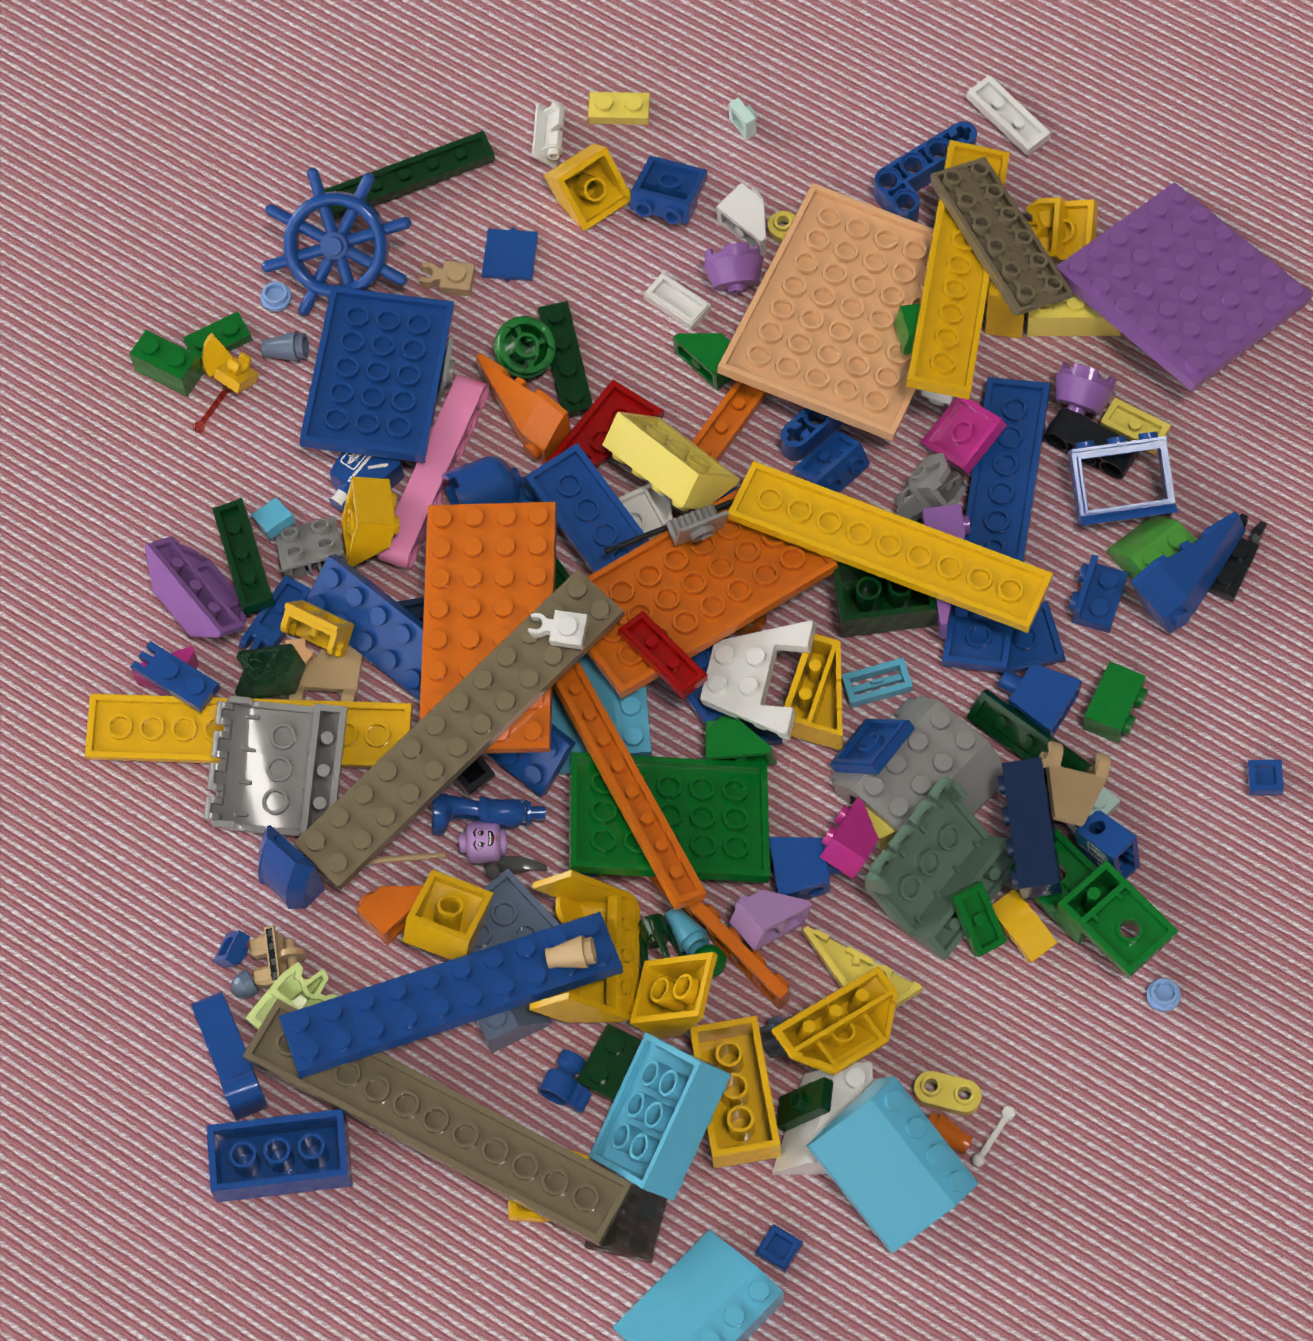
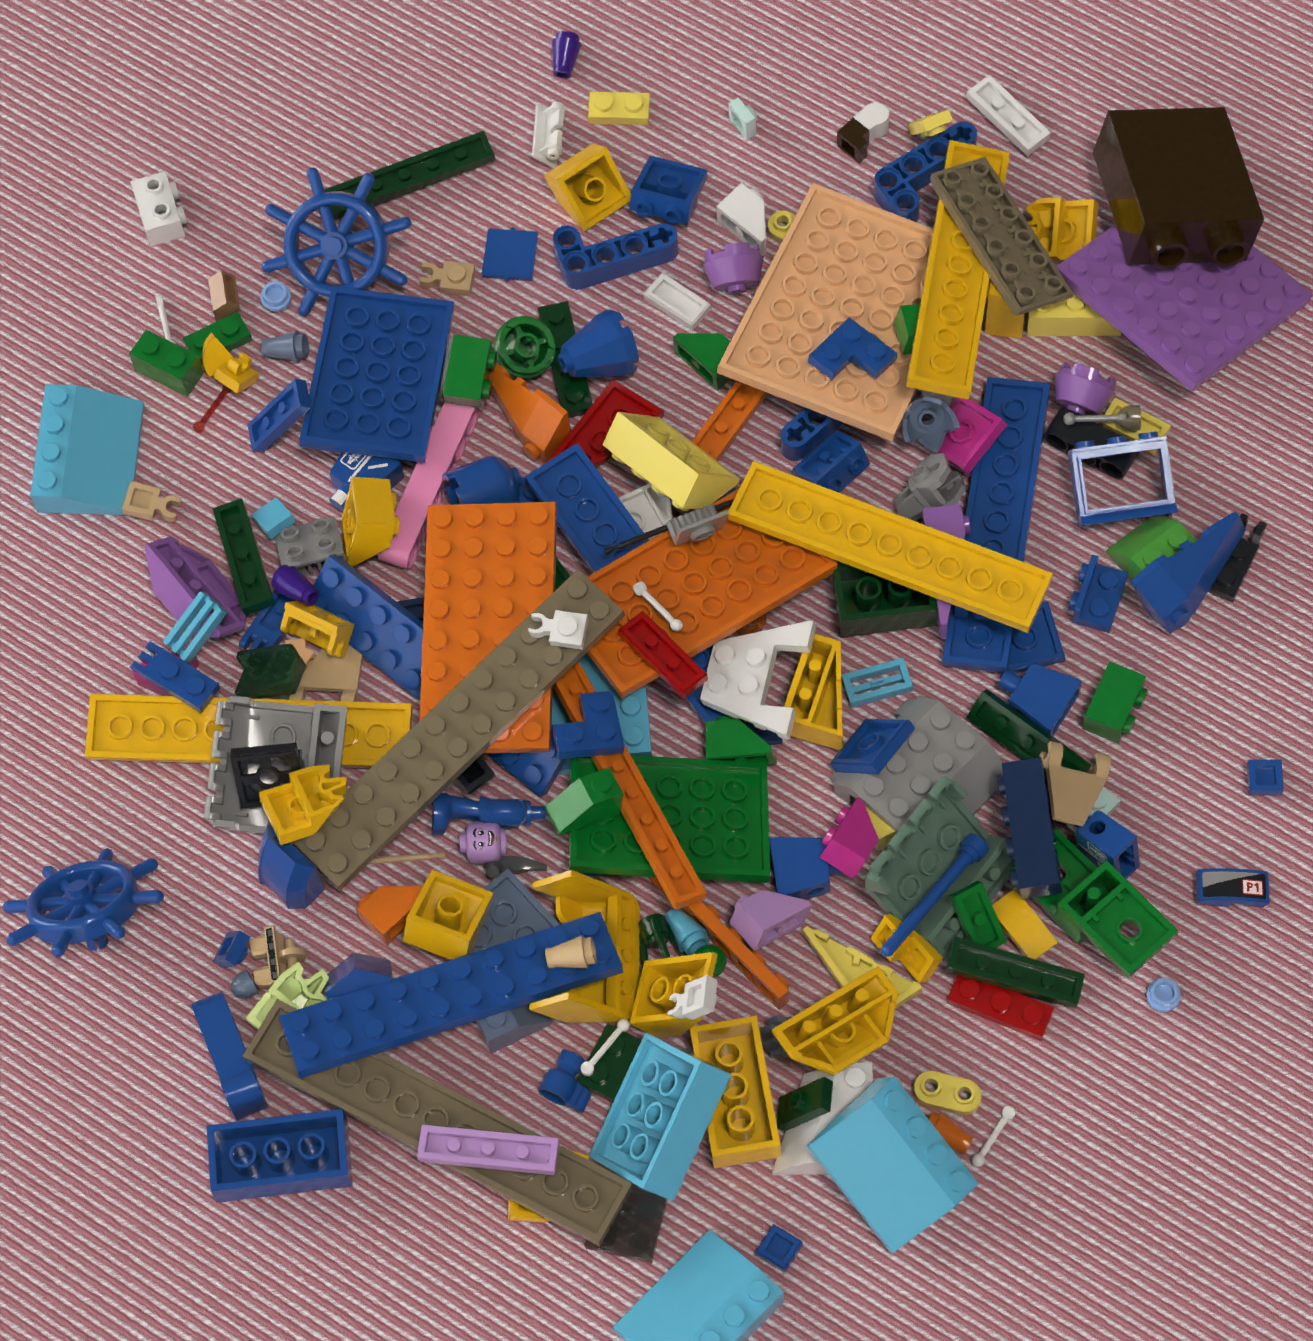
none -> blue piece [3,848,164,957]
none -> medium azure slope [30,384,144,515]
none -> tan plate [122,481,181,522]
none -> white brick [130,171,188,247]
none -> white hinge [155,295,176,344]
none -> medium azure tile [163,591,228,663]
none -> medium nougat piece [208,270,240,321]
none -> black piece [230,742,305,808]
none -> blue plate [248,379,311,453]
none -> yellow plate [259,764,347,845]
none -> dark purple cone [271,565,319,606]
none -> blue slope [325,952,393,999]
none -> lavender plate [417,1125,560,1175]
none -> green brick [443,334,497,408]
none -> green slope [545,767,623,836]
none -> dark purple cone [552,31,581,79]
none -> blue plate [552,691,625,759]
none -> blue beam [553,223,679,290]
none -> blue cone [558,309,639,377]
none -> white hinge [580,1018,630,1076]
none -> white hinge [633,581,683,631]
none -> white plate [667,975,718,1020]
none -> blue plate [808,317,898,380]
none -> leg [837,102,889,164]
none -> yellow slope [870,914,943,983]
none -> blue piece [881,833,989,957]
none -> sand blue piece [902,396,960,453]
none -> light yellow plate [907,109,953,138]
none -> dark green plate [945,937,1085,1009]
none -> red plate [947,975,1054,1041]
none -> hinge [1063,405,1141,431]
none -> dark brown brick [1093,107,1264,269]
none -> slope [1196,868,1270,907]

